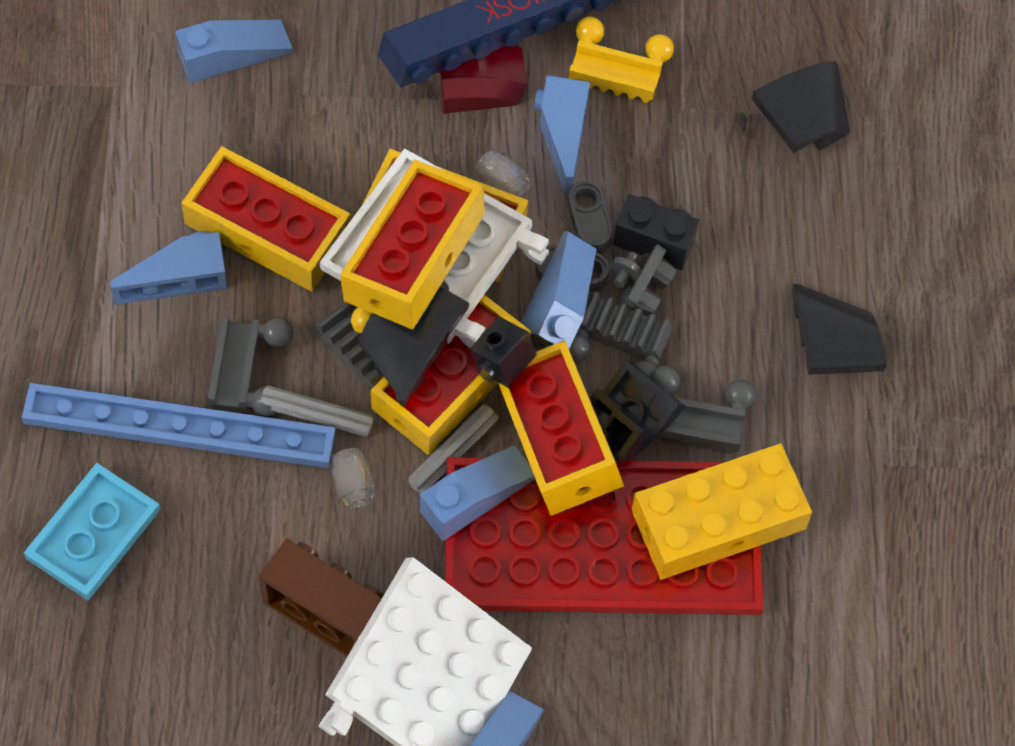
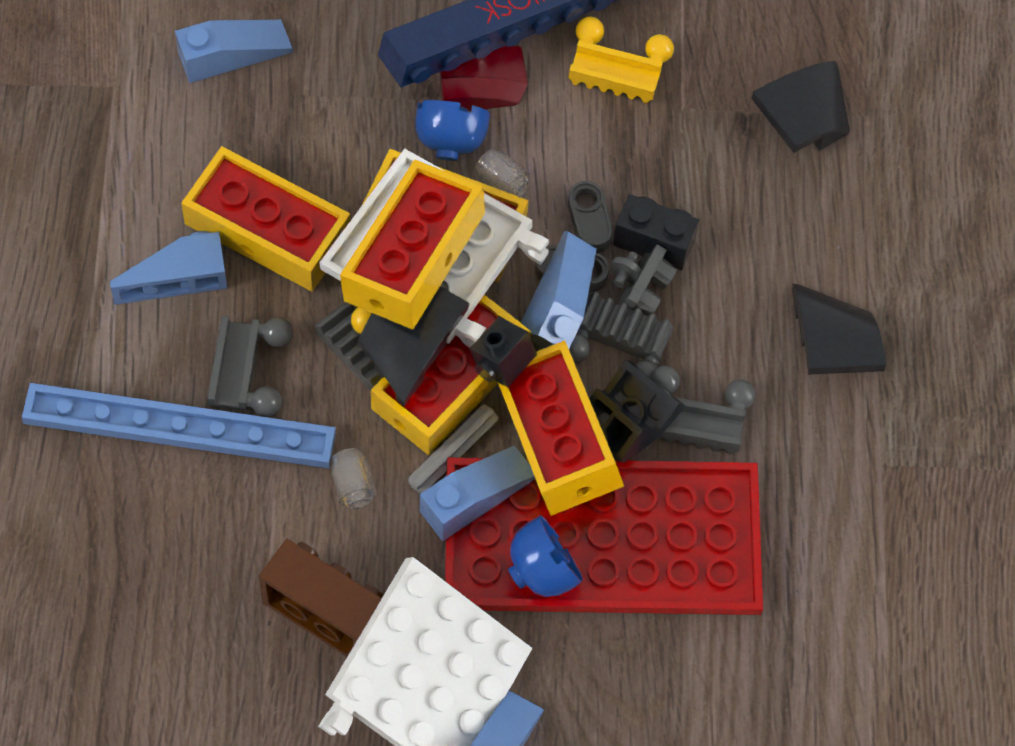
medium azure plate [23,463,161,601] -> none
light grey axle [260,385,373,436] -> none
medium blue slope [534,75,590,195] -> none
yellow brick [631,443,812,580] -> none
none -> blue cylinder [415,100,490,161]
none -> blue cylinder [508,515,583,597]

